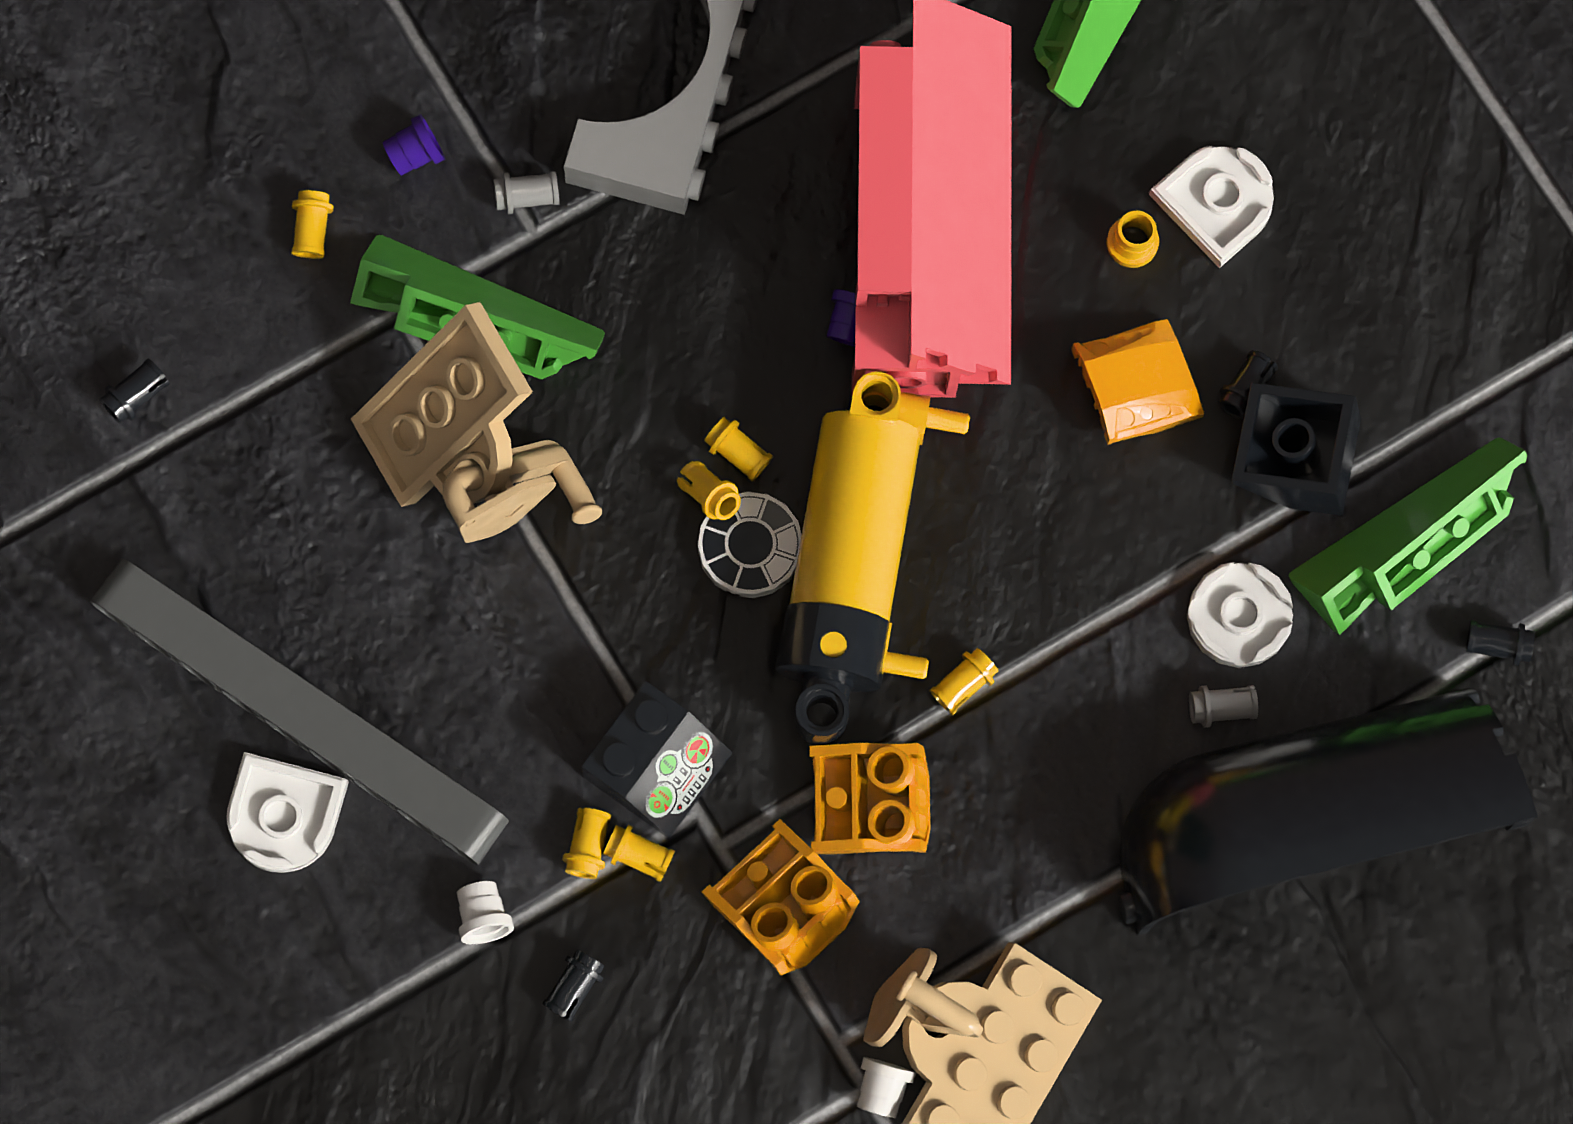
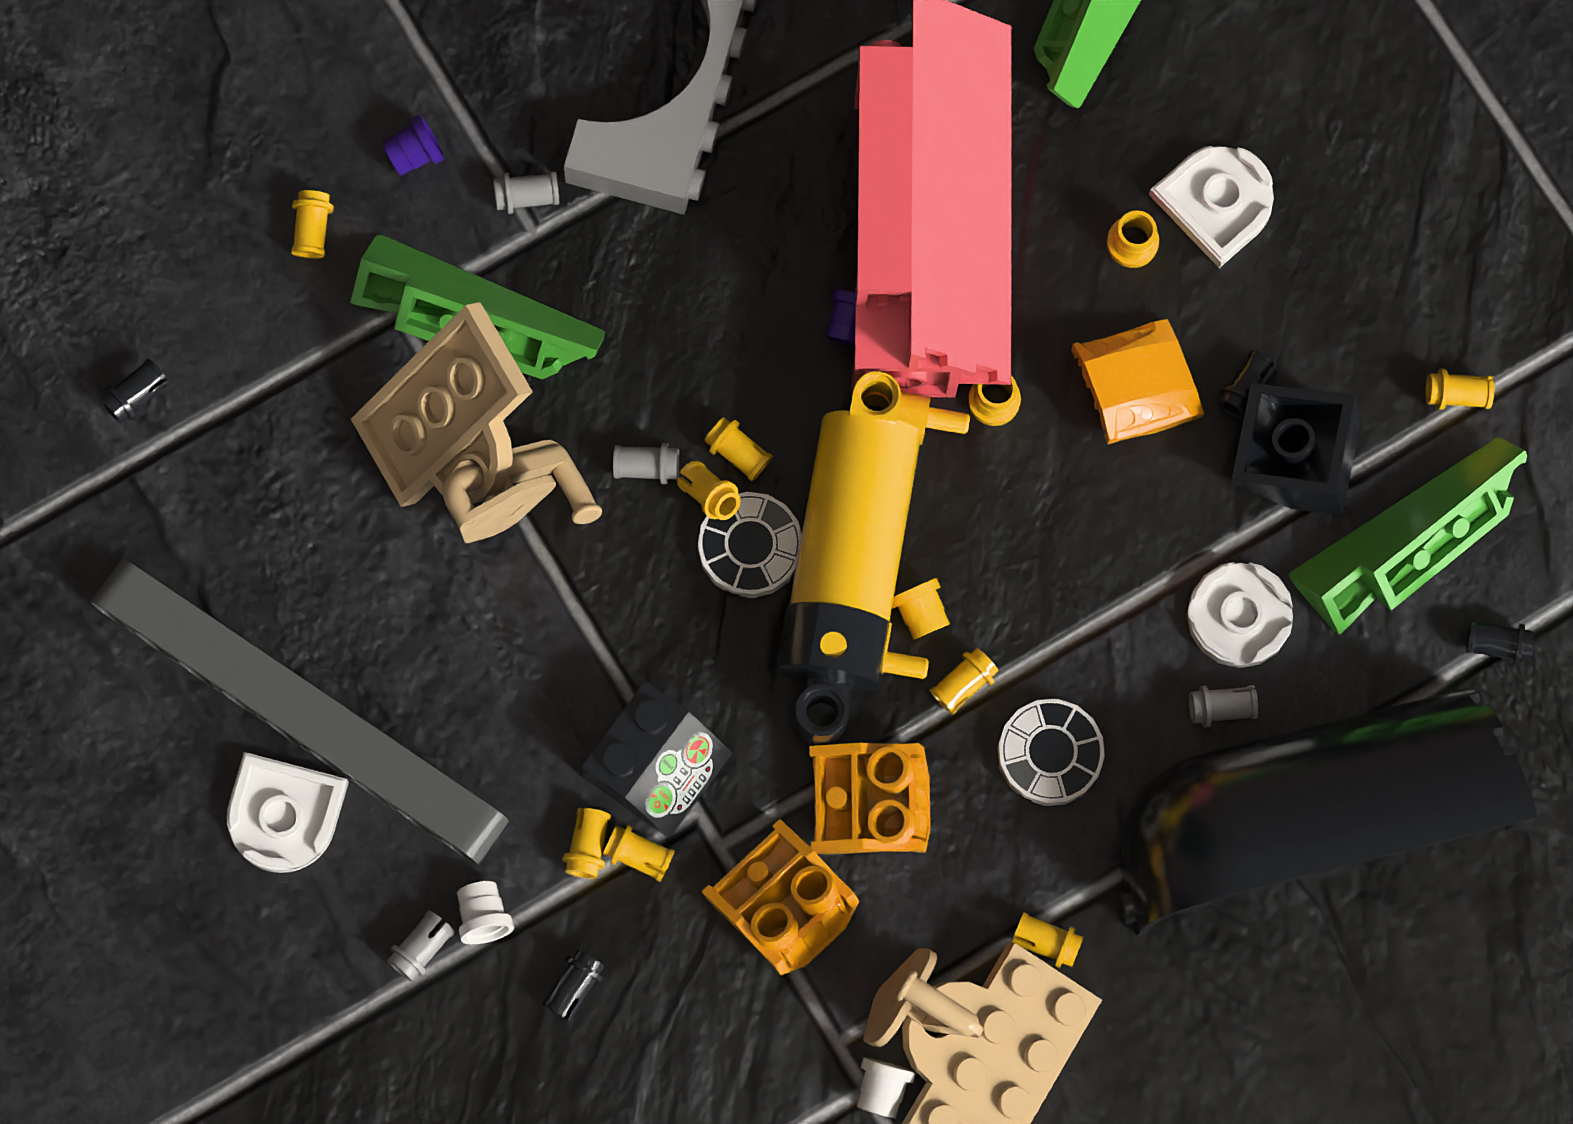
none -> light grey pin [387,910,455,982]
none -> light grey pin [613,442,680,485]
none -> yellow piece [892,578,950,640]
none -> yellow piece [968,375,1021,426]
none -> tile [997,699,1105,806]
none -> yellow pin [1012,912,1084,968]
none -> yellow pin [1425,369,1495,410]

